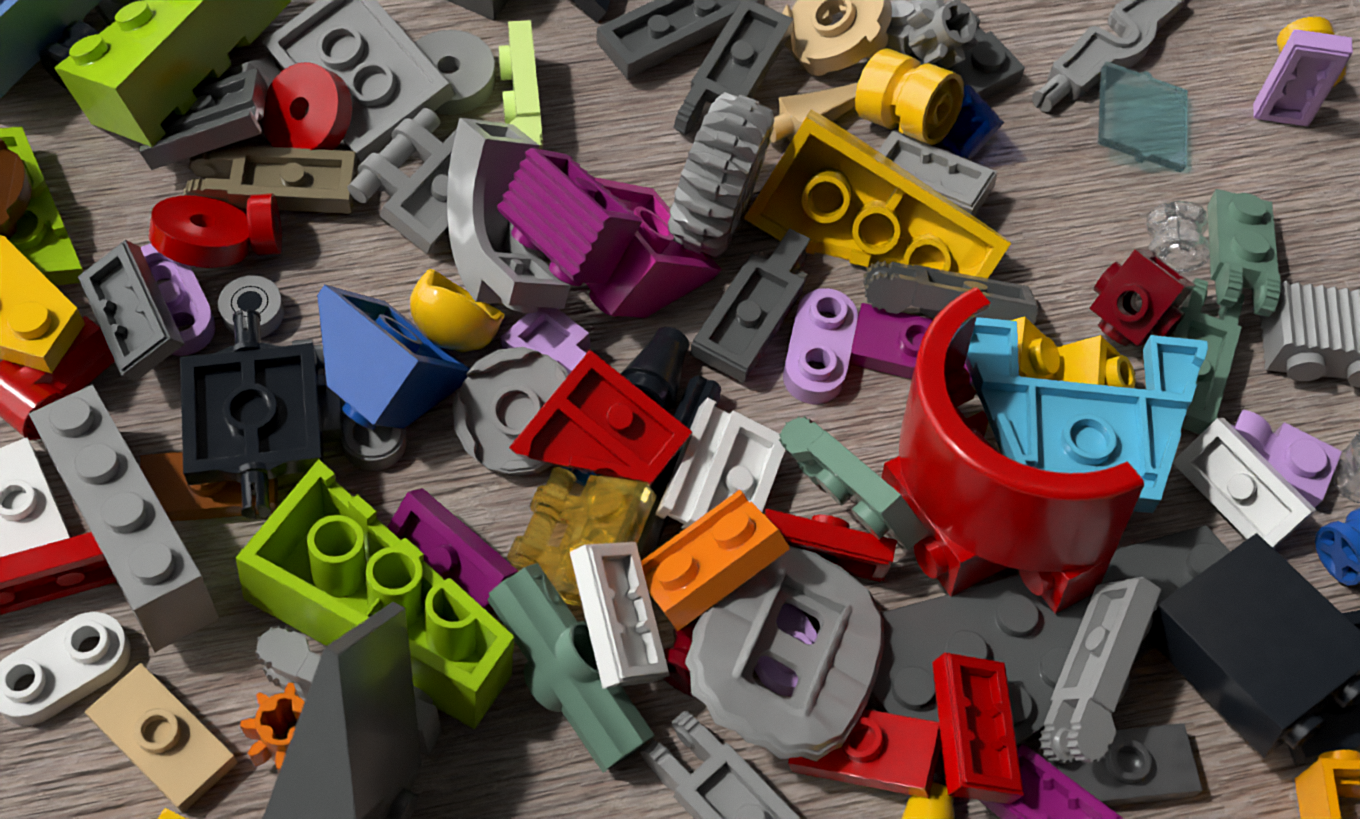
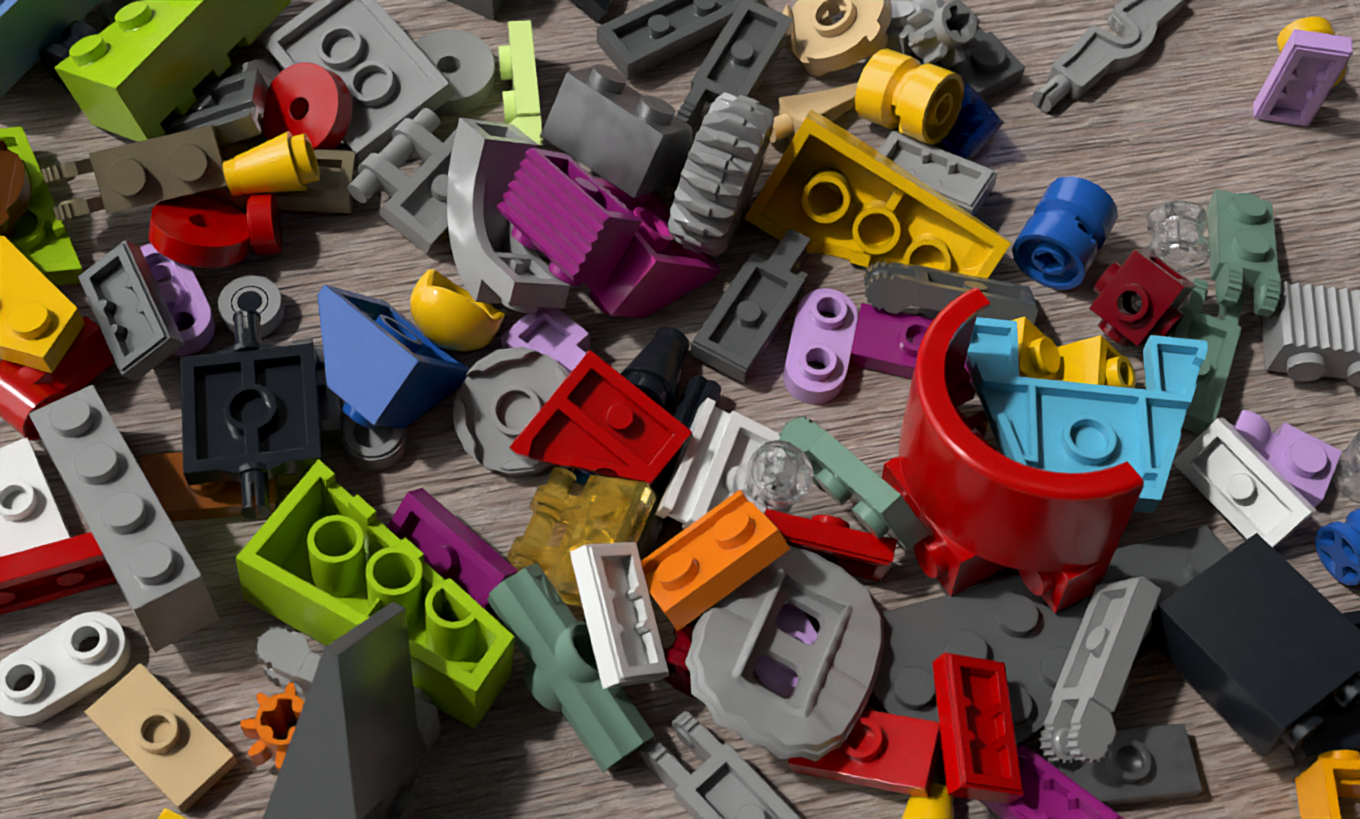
clear light blue piece [1098,61,1188,173] -> none
none -> dark tan hinge [41,124,227,220]
none -> yellow cone [223,131,320,197]
none -> flat silver slope [540,64,693,198]
none -> clear wheel [733,440,813,515]
none -> blue wheel [1012,176,1118,290]

